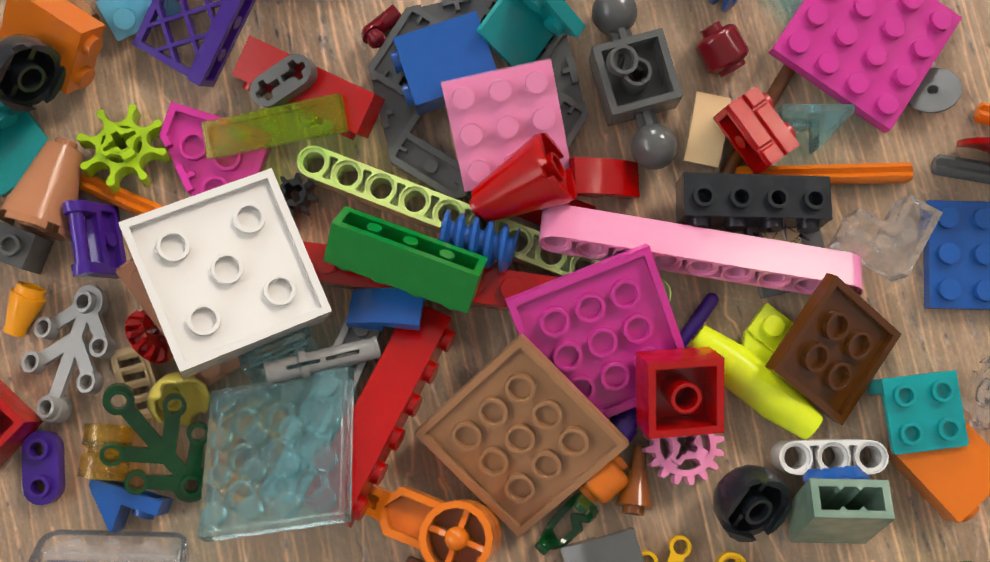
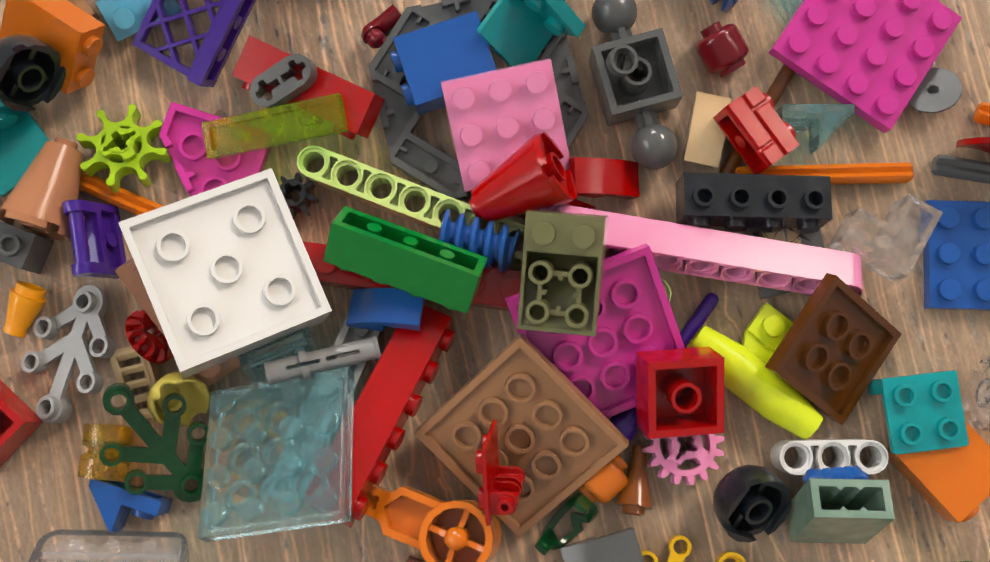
dark purple plate [21,430,65,505] -> none
none -> red hinge [475,420,525,526]
none -> olive slope [517,209,609,337]

